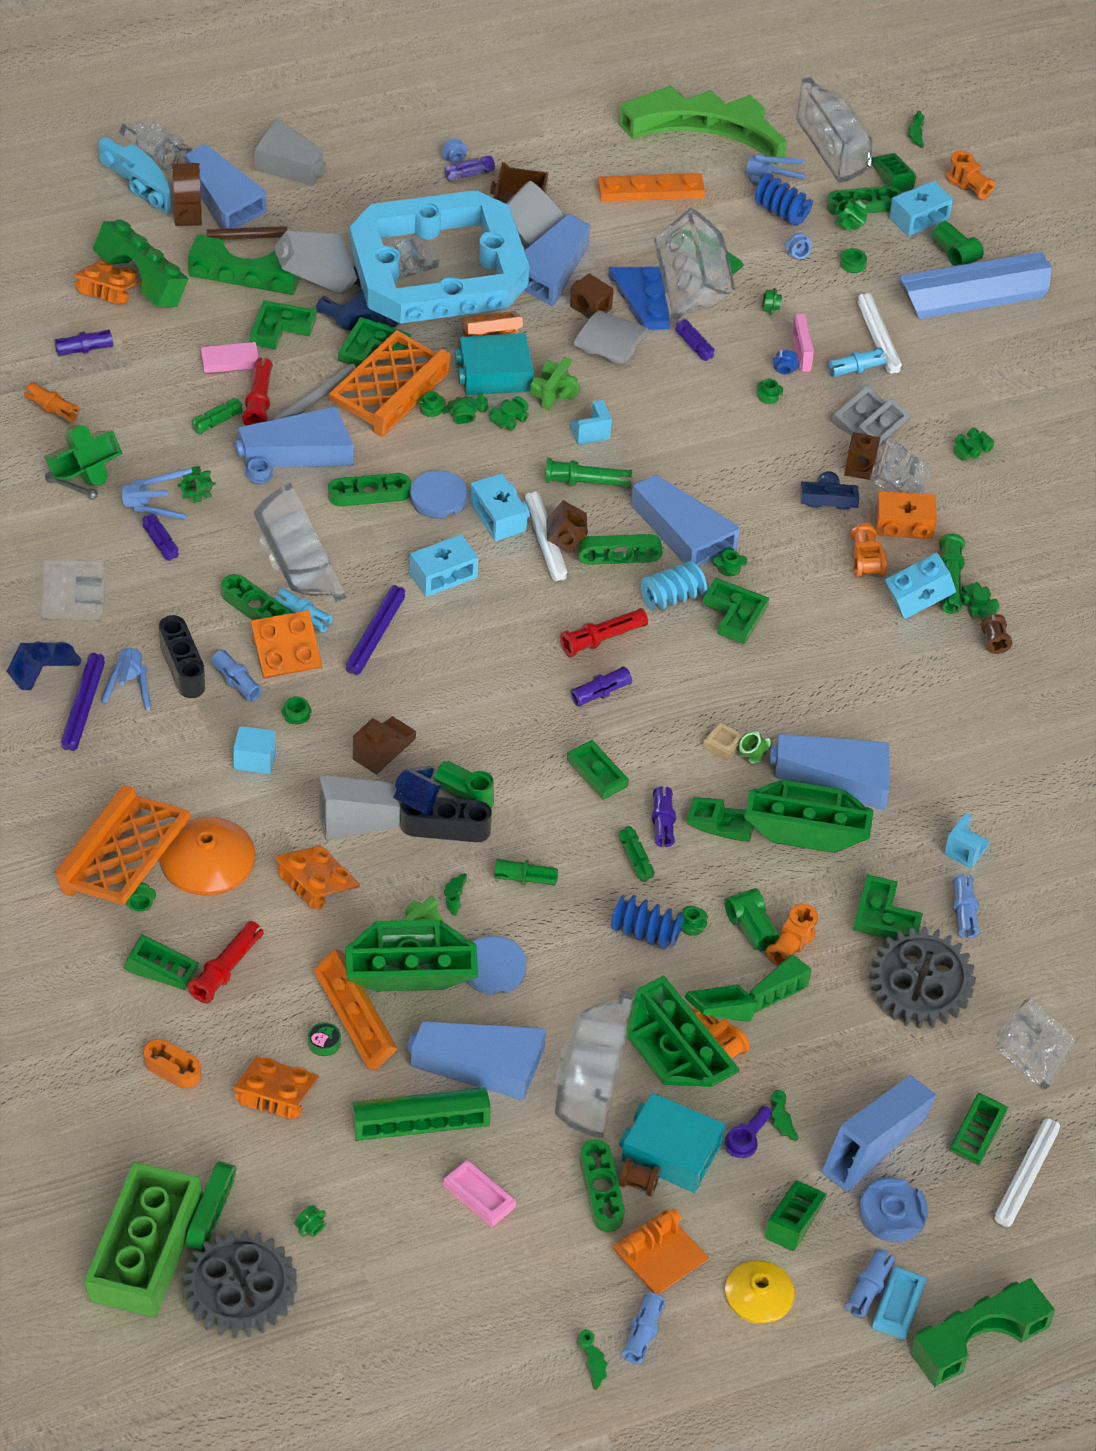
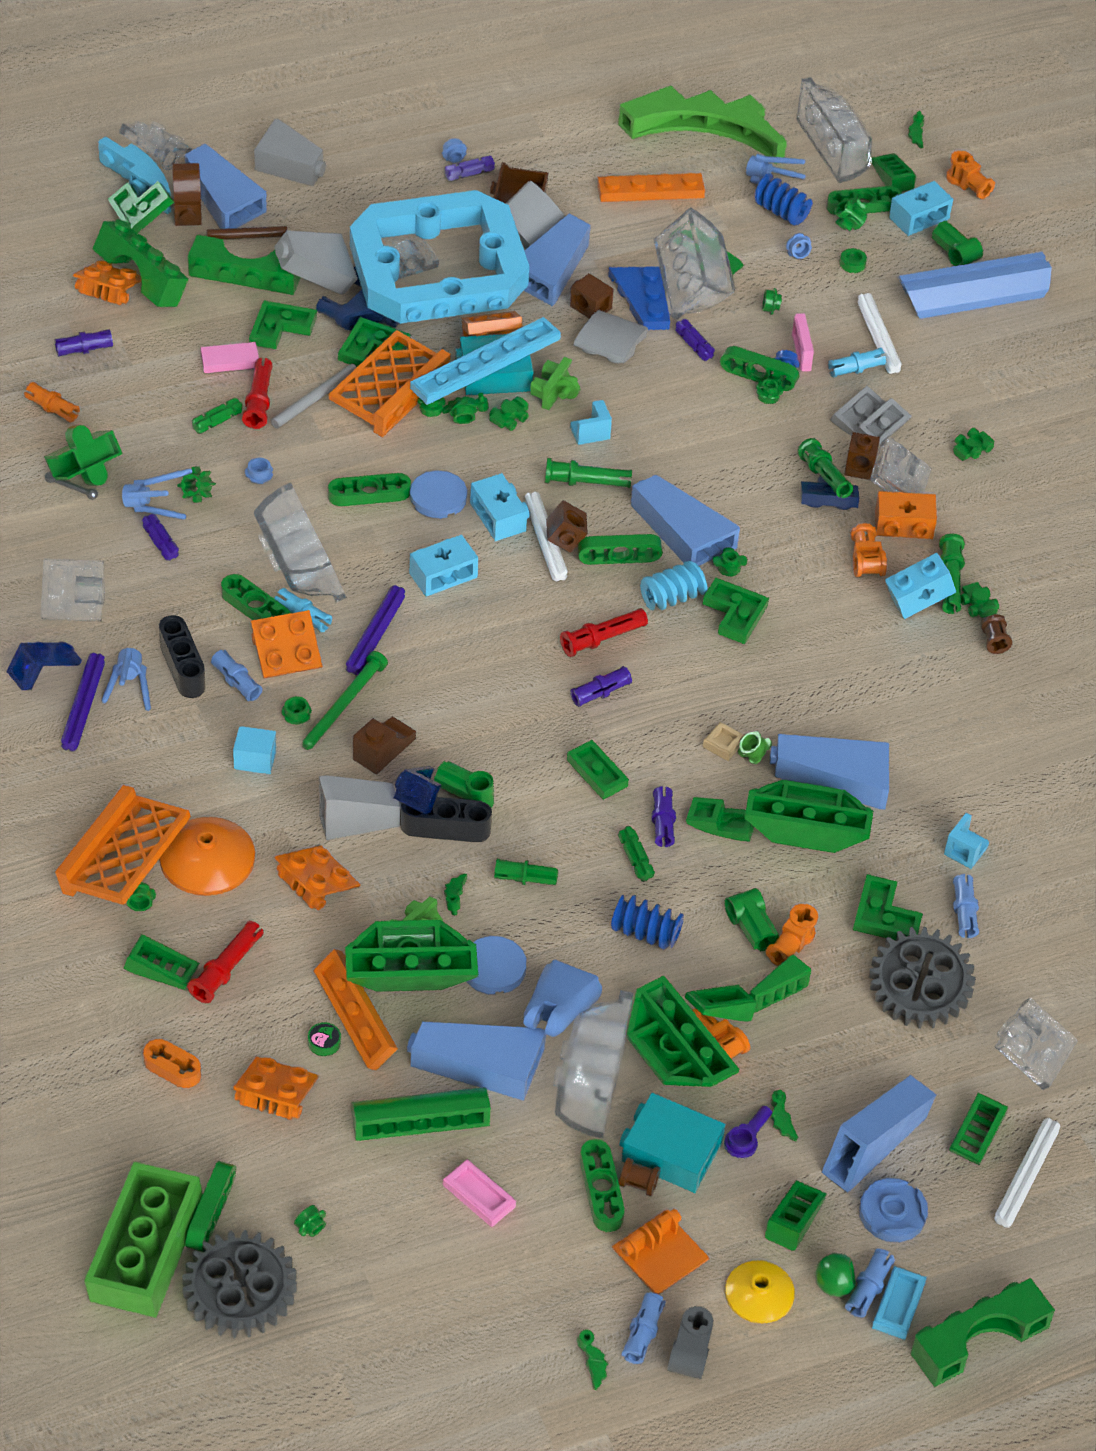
medium blue slope [234,406,353,467] -> none
green plate [677,906,708,936] -> none
none -> plate [108,181,174,233]
none -> green bar [302,651,388,750]
none -> medium azure tile [410,317,561,405]
none -> medium blue piece [523,960,602,1037]
none -> dark grey piece [667,1306,714,1380]
none -> green beam [720,346,800,391]
none -> green pin [797,438,853,498]
none -> green piece [815,1253,856,1297]

